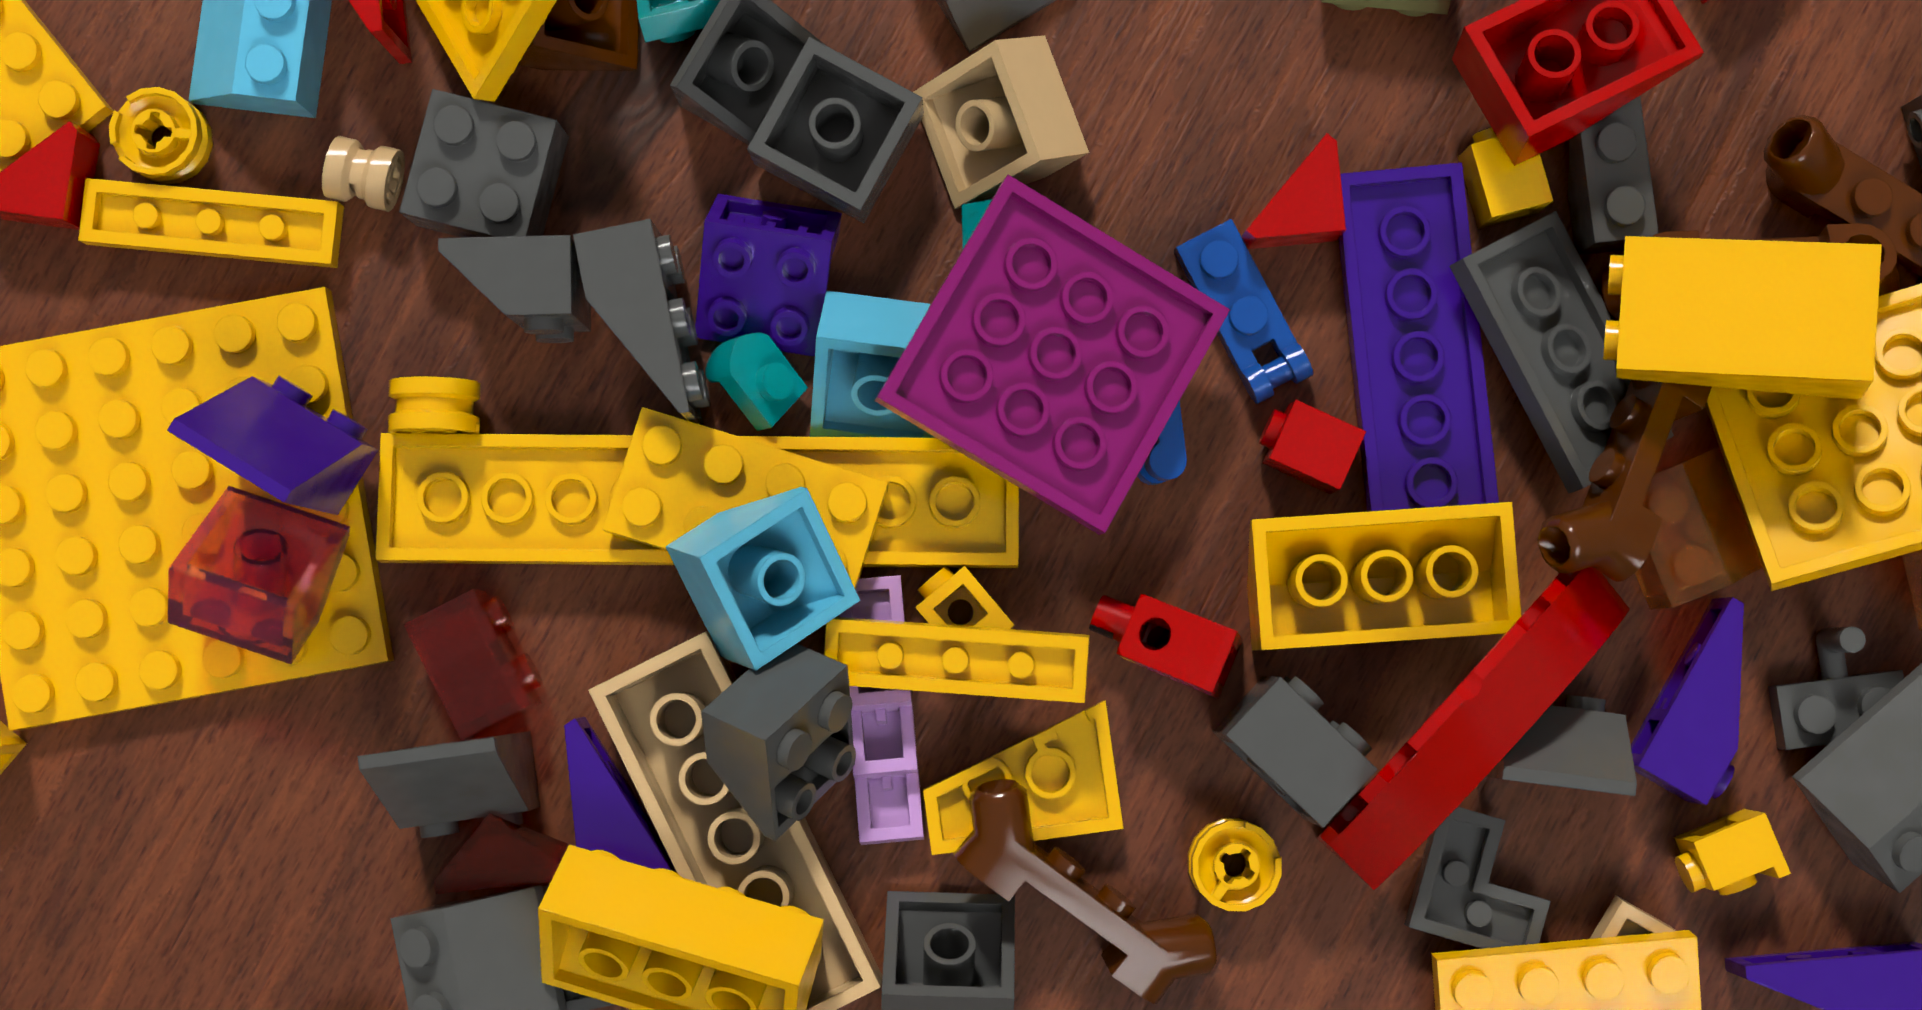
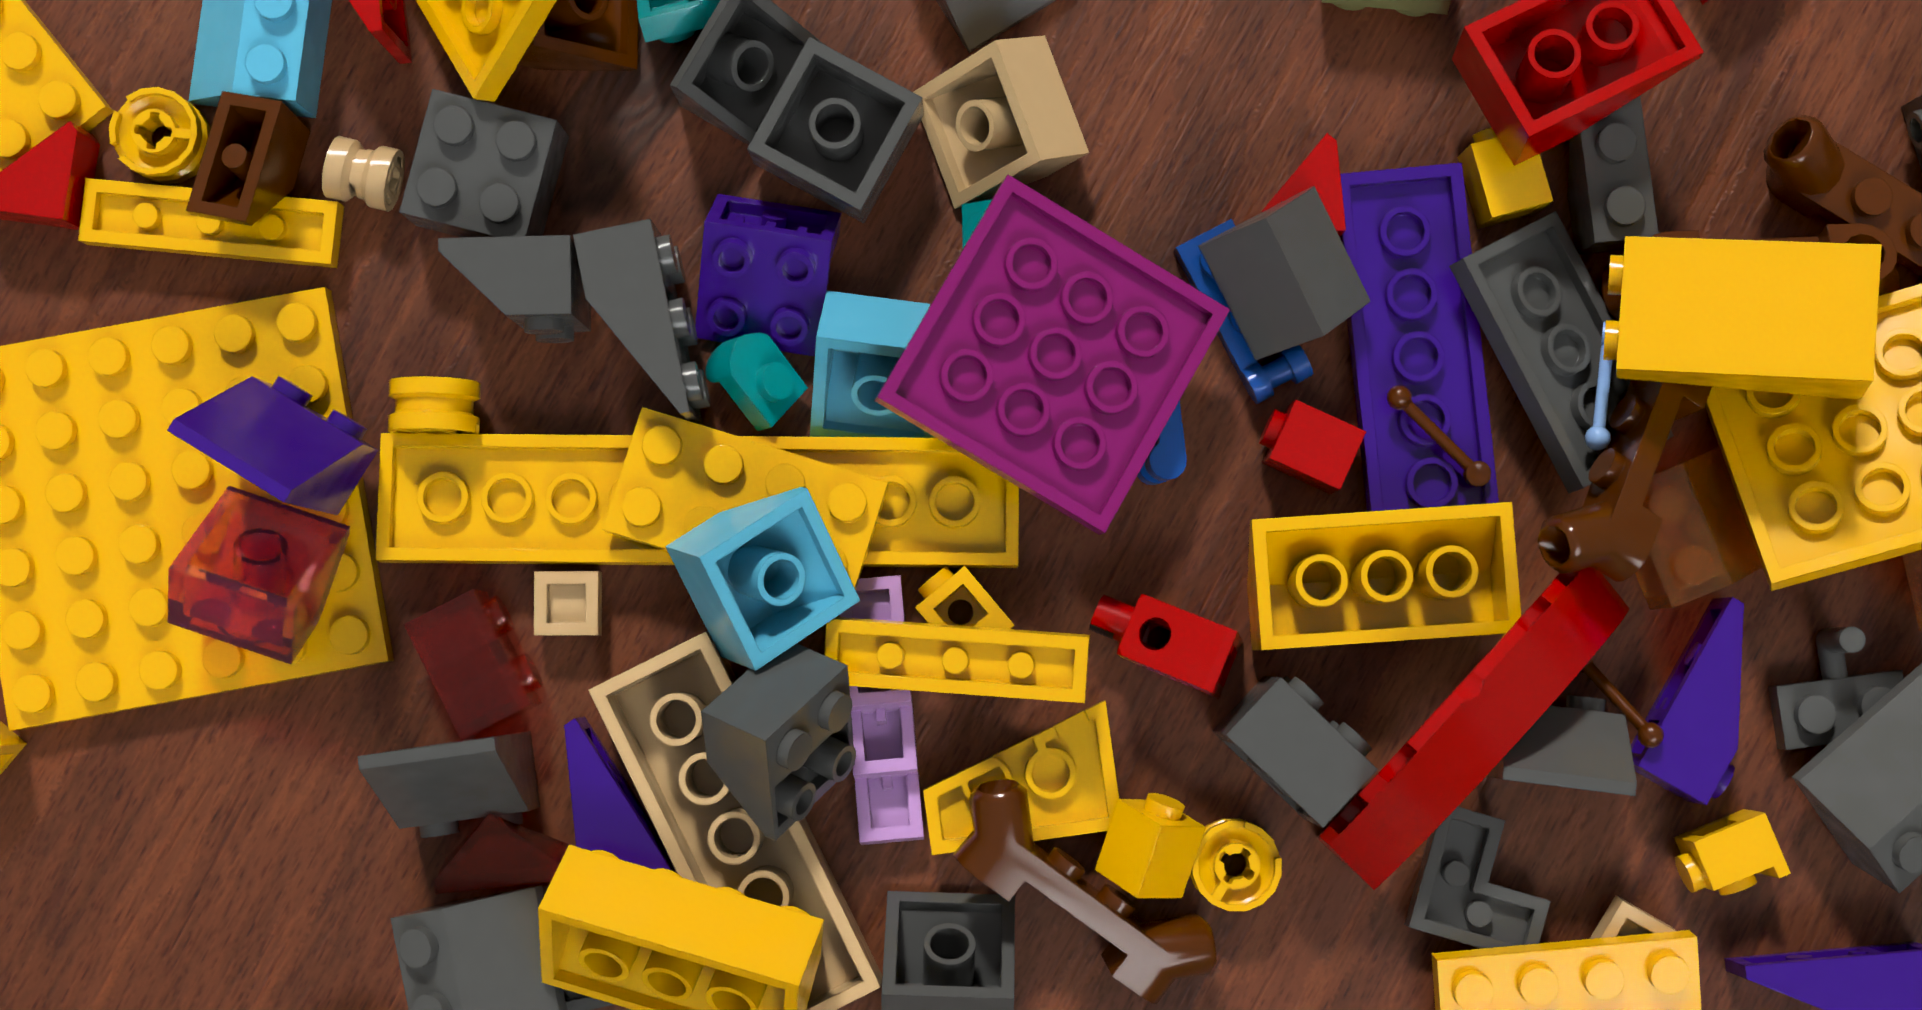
none -> reddish brown slope [186,91,311,226]
none -> tan plate [534,571,602,636]
none -> yellow brick [1095,793,1206,898]
none -> dark grey slope [1198,186,1371,360]
none -> reddish brown hinge [1387,385,1491,487]
none -> reddish brown hinge [1580,659,1664,748]
none -> light blue hinge [1585,322,1613,451]

